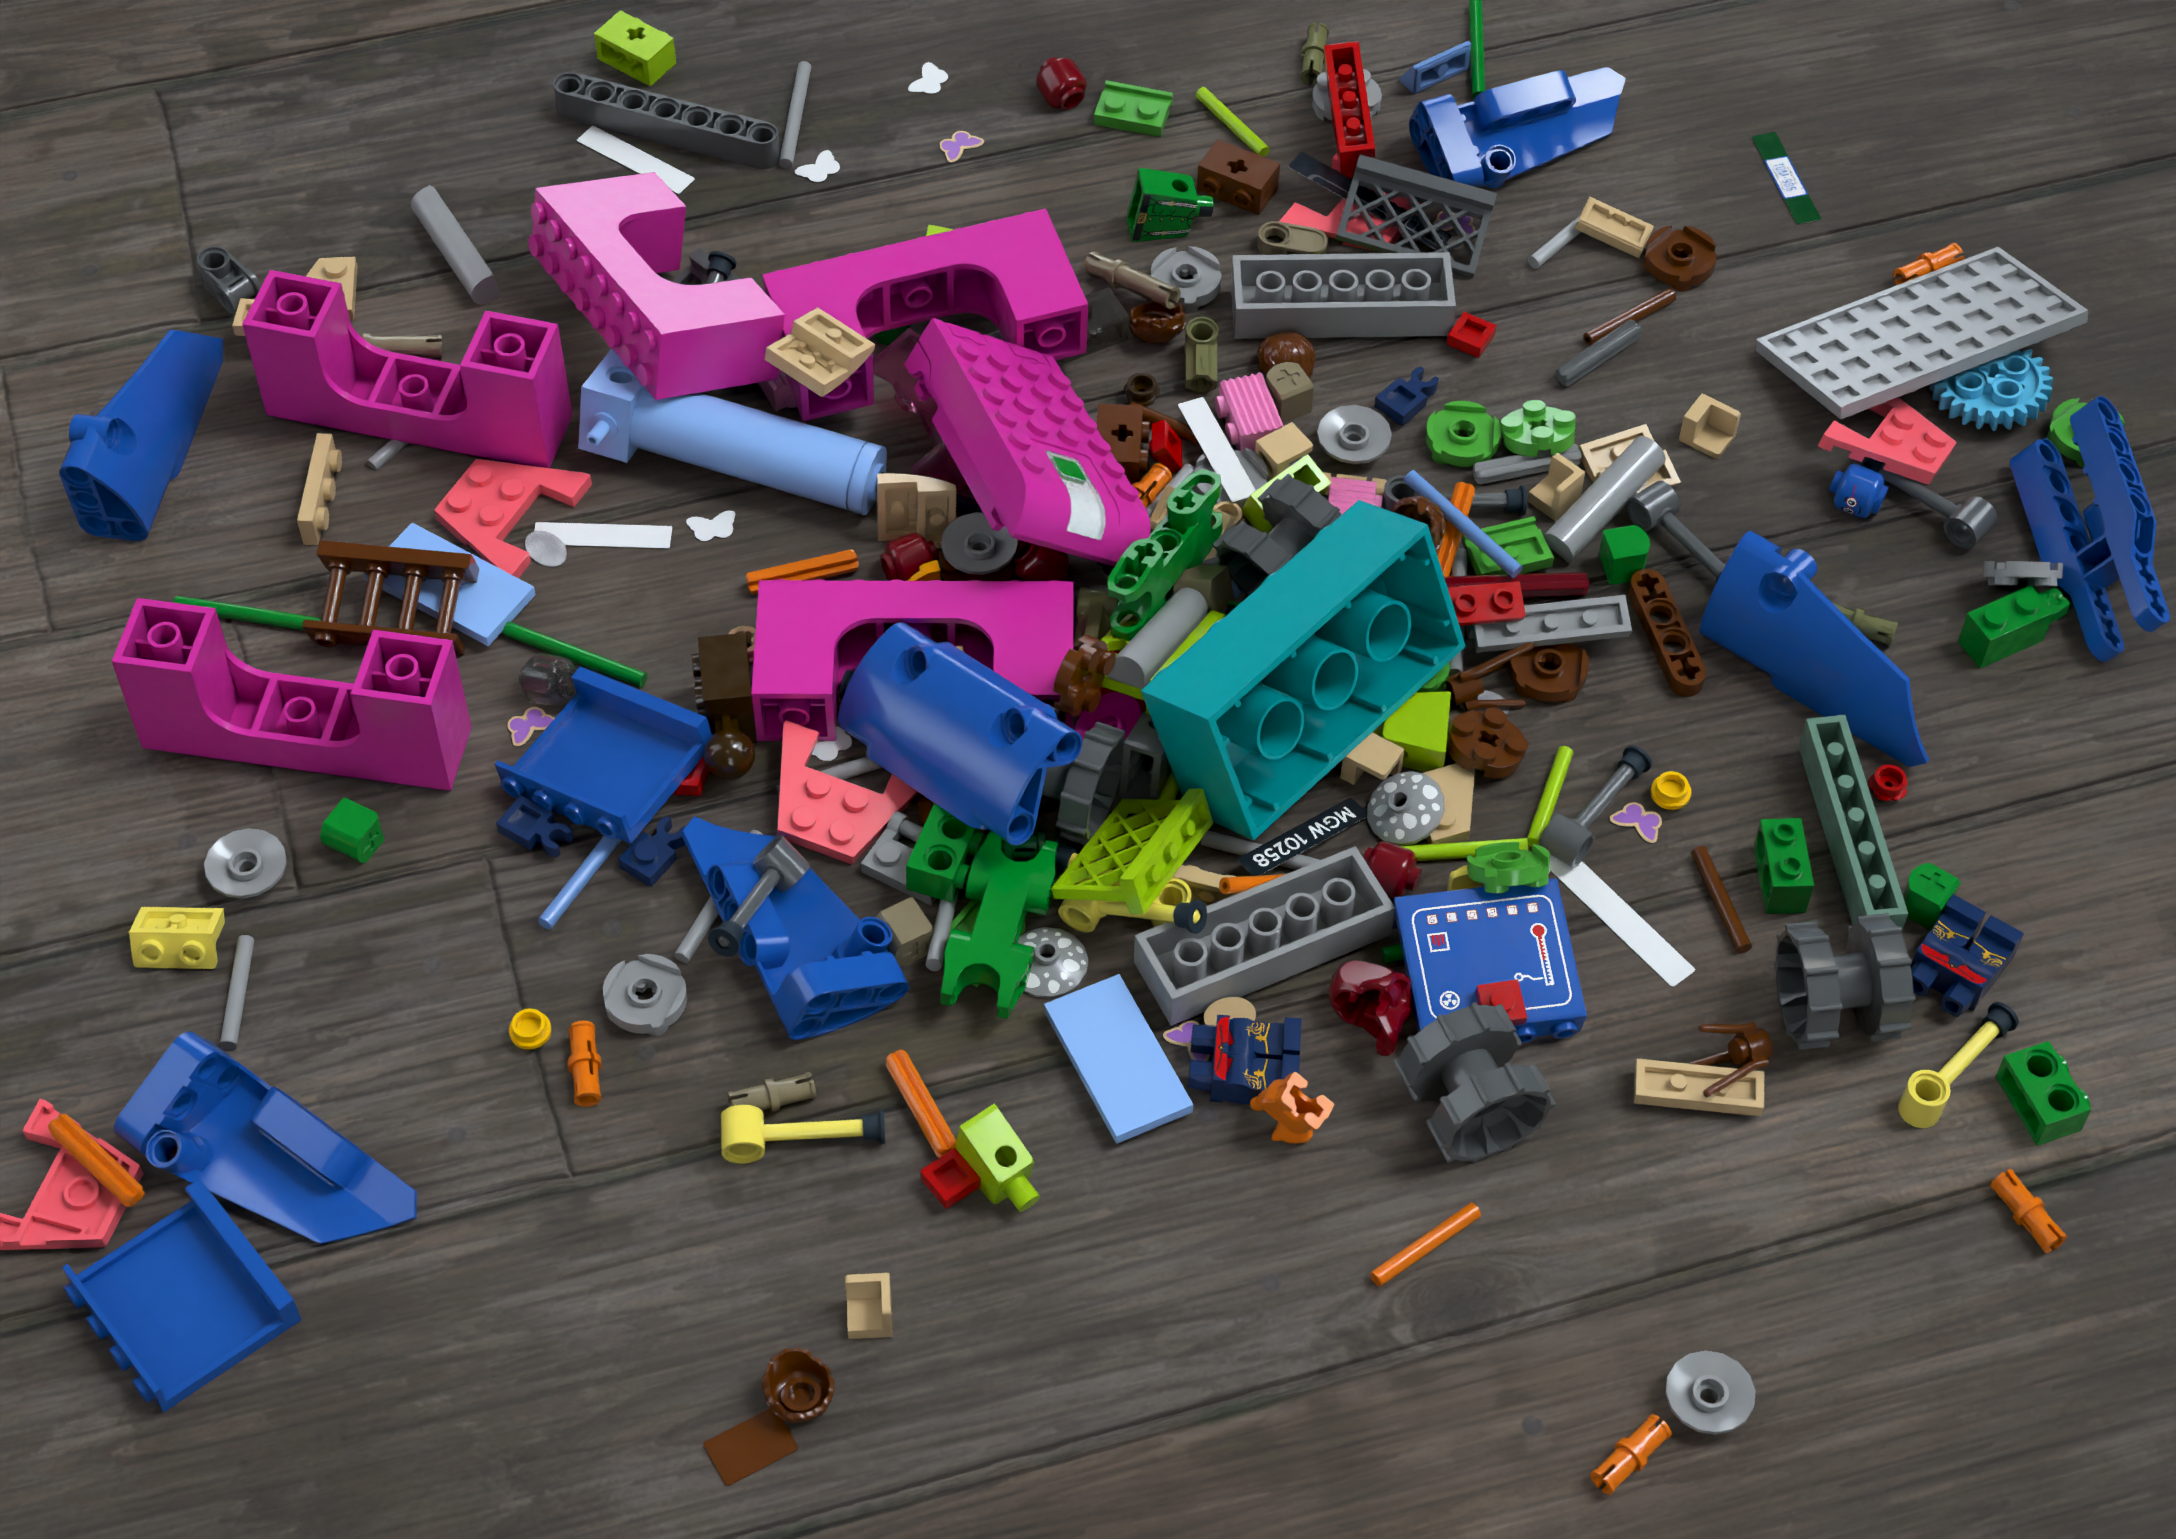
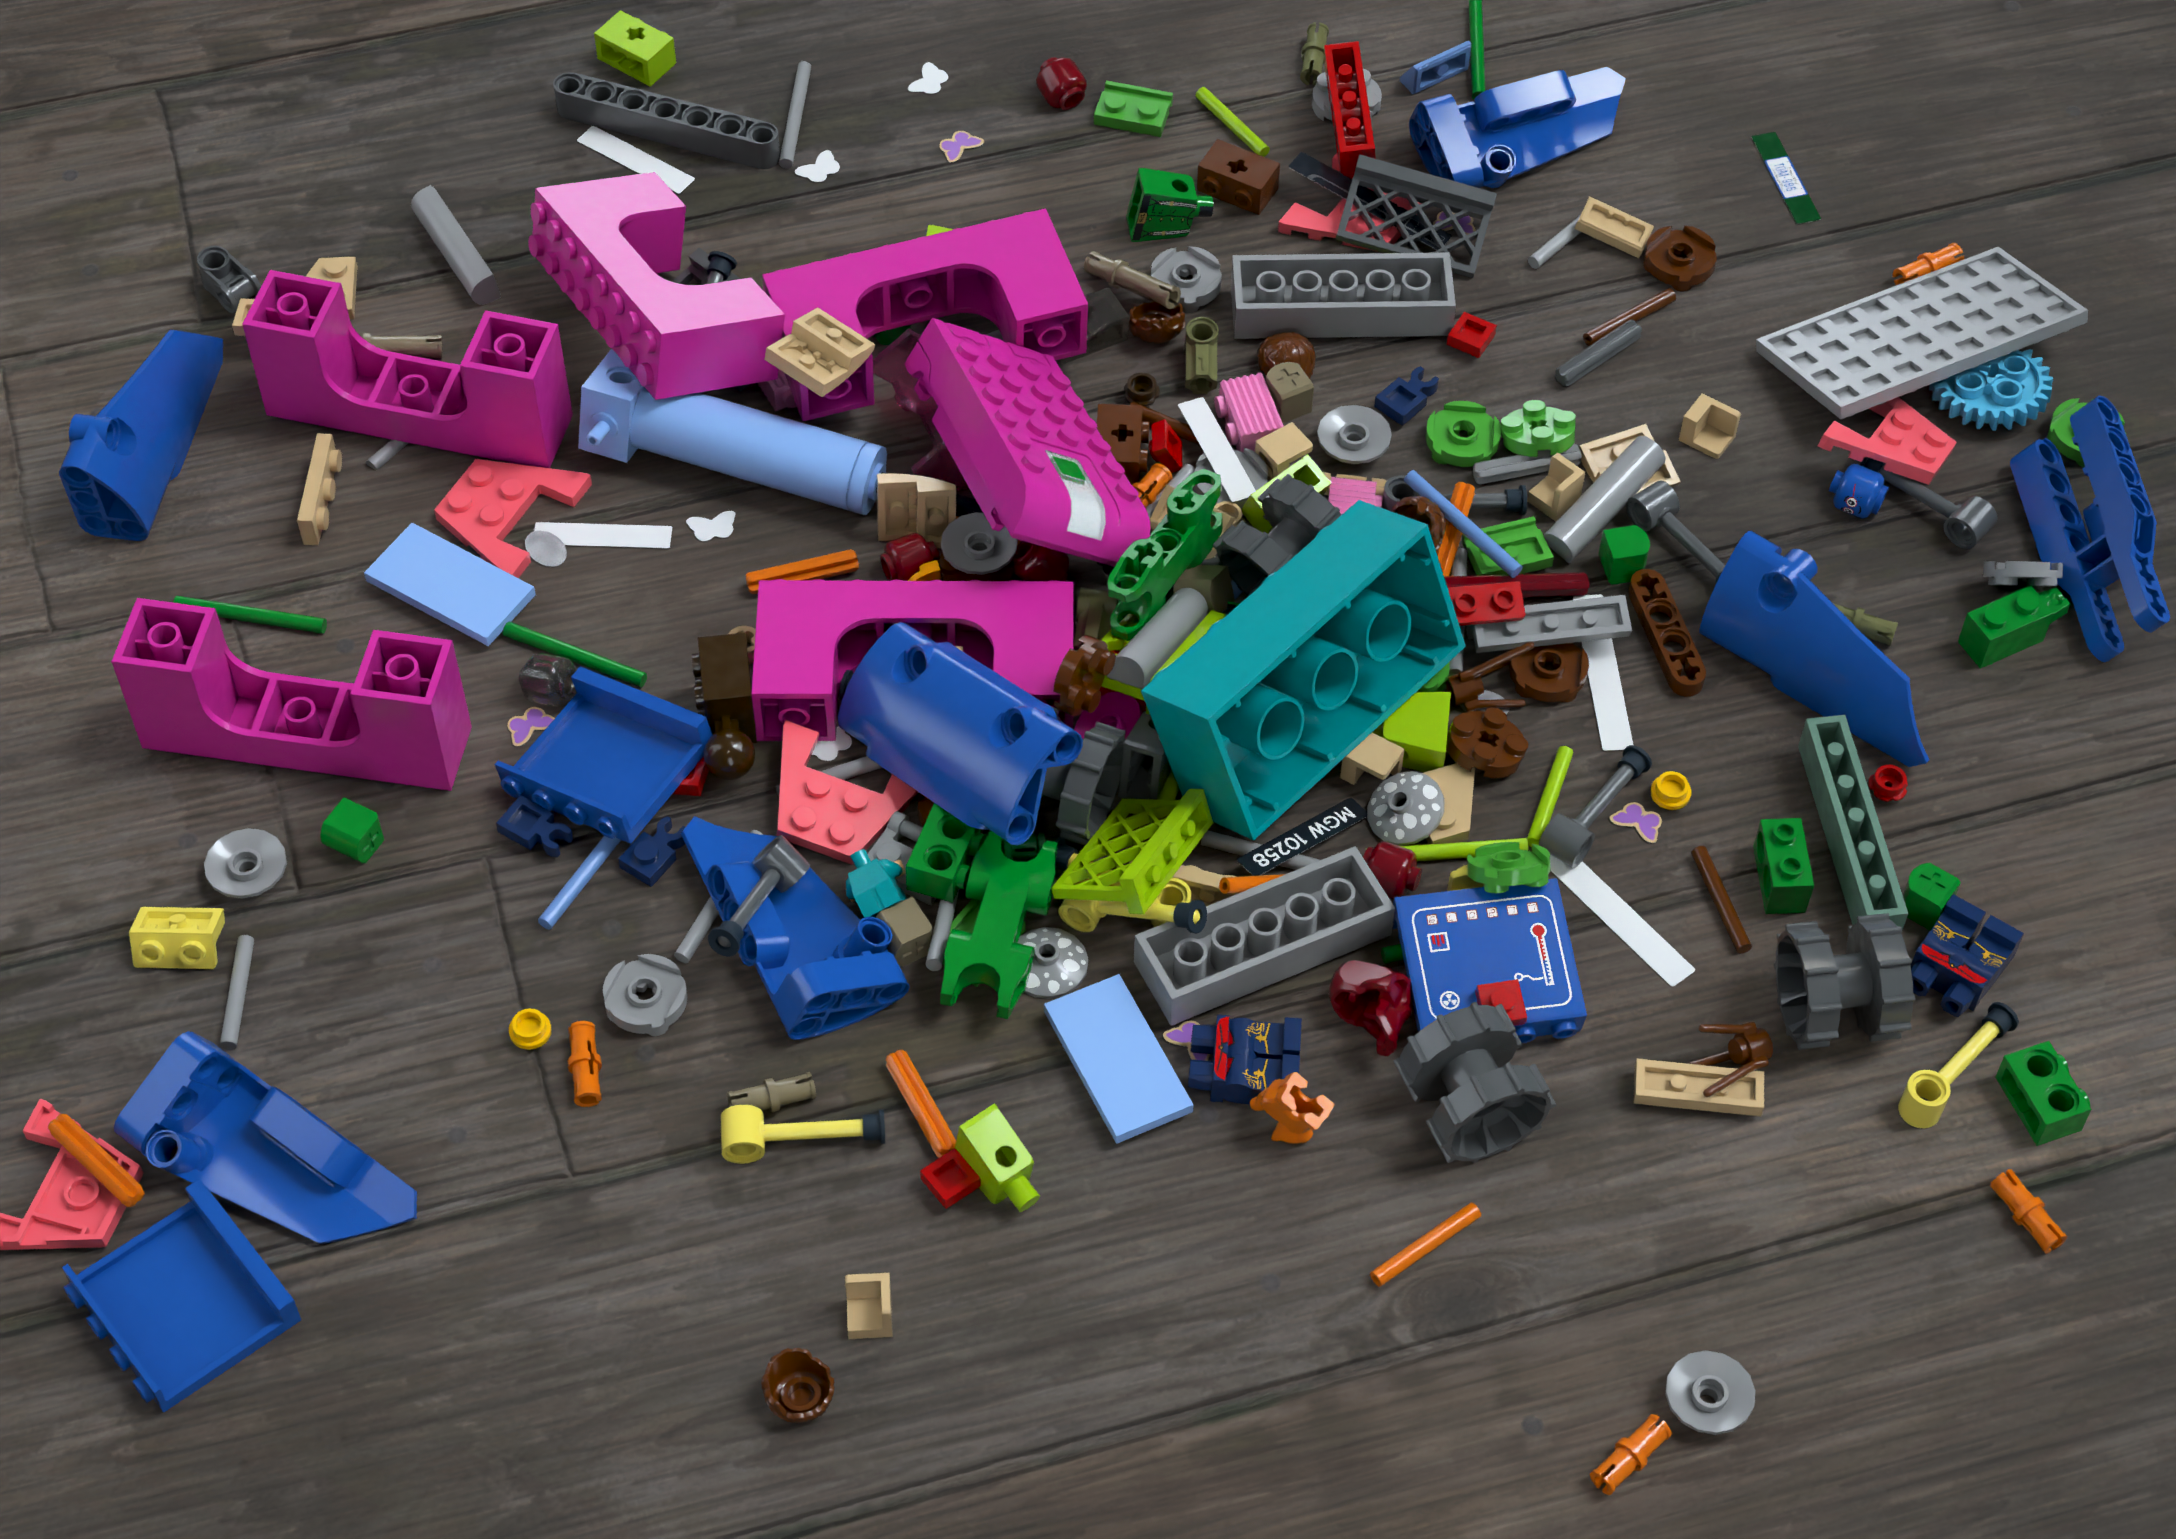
reddish brown fence [302,540,480,655] -> none
reddish brown sticker [703,1408,798,1486] -> none
tan sticker [1204,997,1256,1025] -> none
dark tan piece [1258,221,1328,255] -> none
none -> teal piece [845,849,907,918]
none -> white sticker [1573,594,1633,751]

